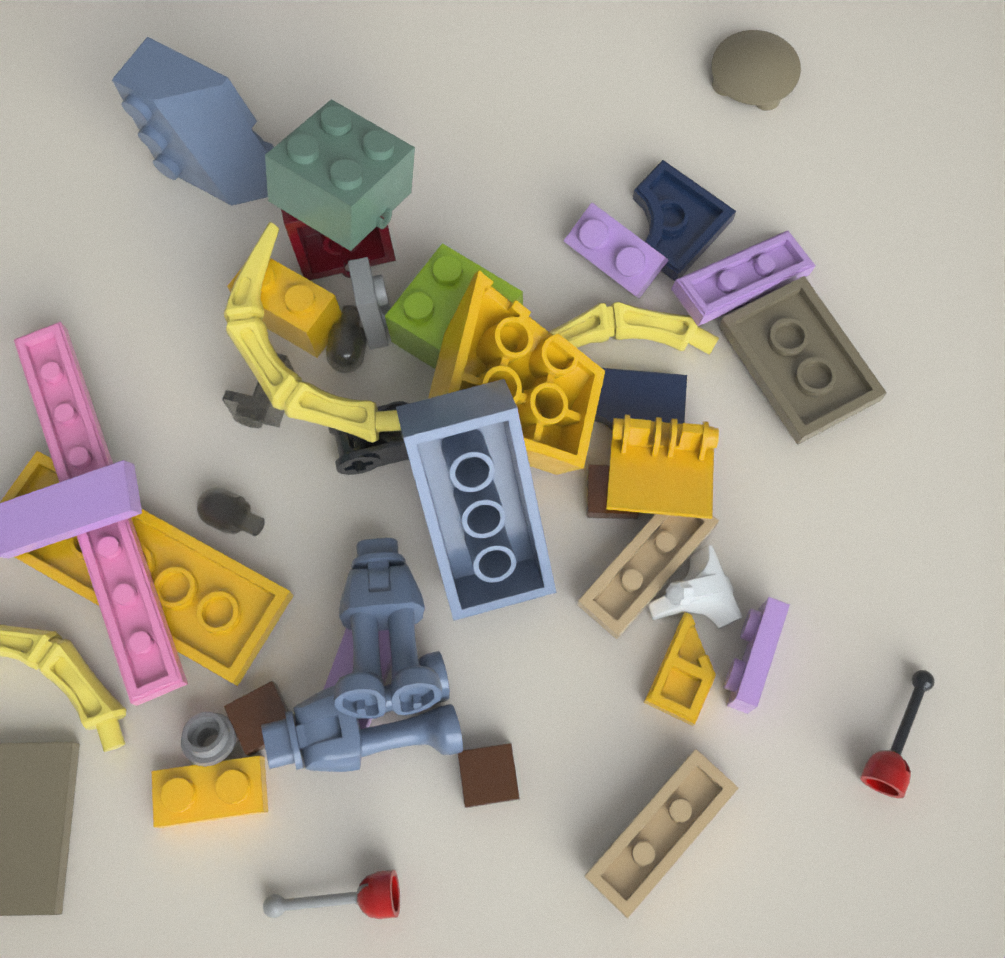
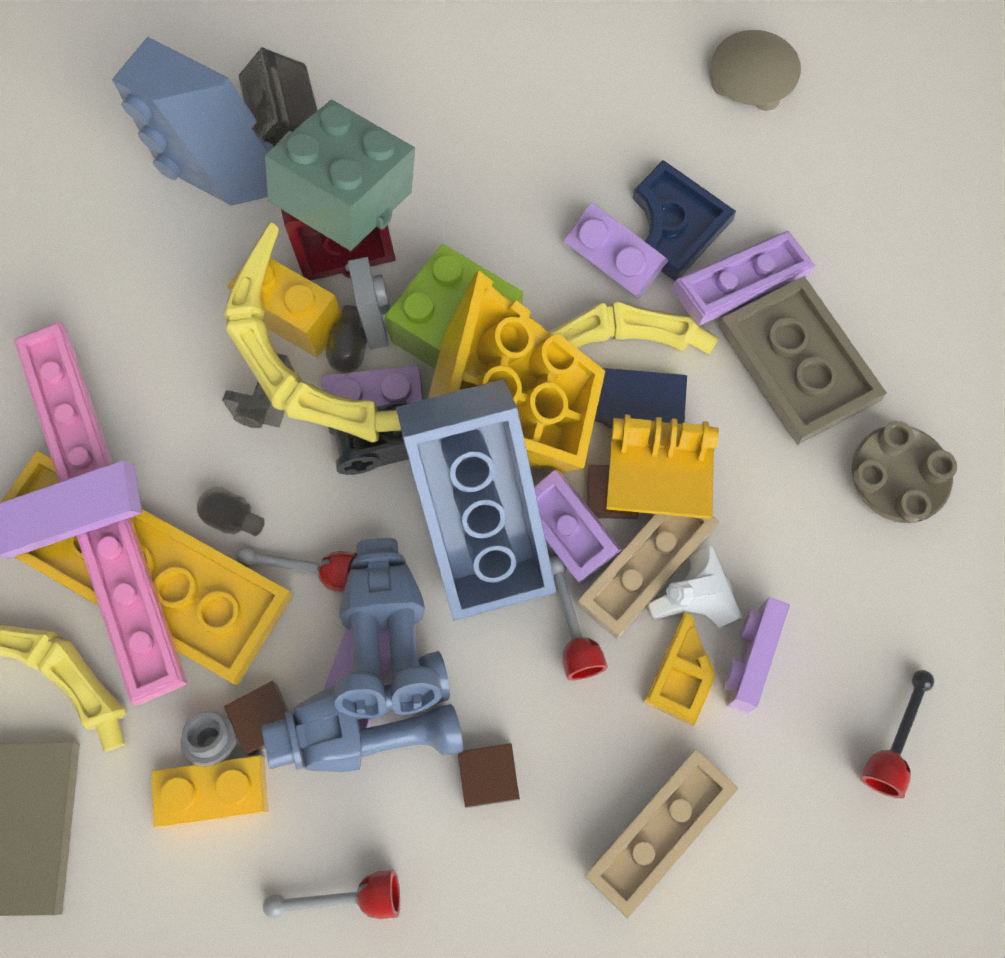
none -> hinge [236,547,357,593]
none -> clear smoke panel [238,47,318,146]
none -> lavender plate [322,365,423,407]
none -> lavender plate [534,469,623,583]
none -> red hinge [549,555,608,681]
none -> dark tan dish [851,421,957,523]

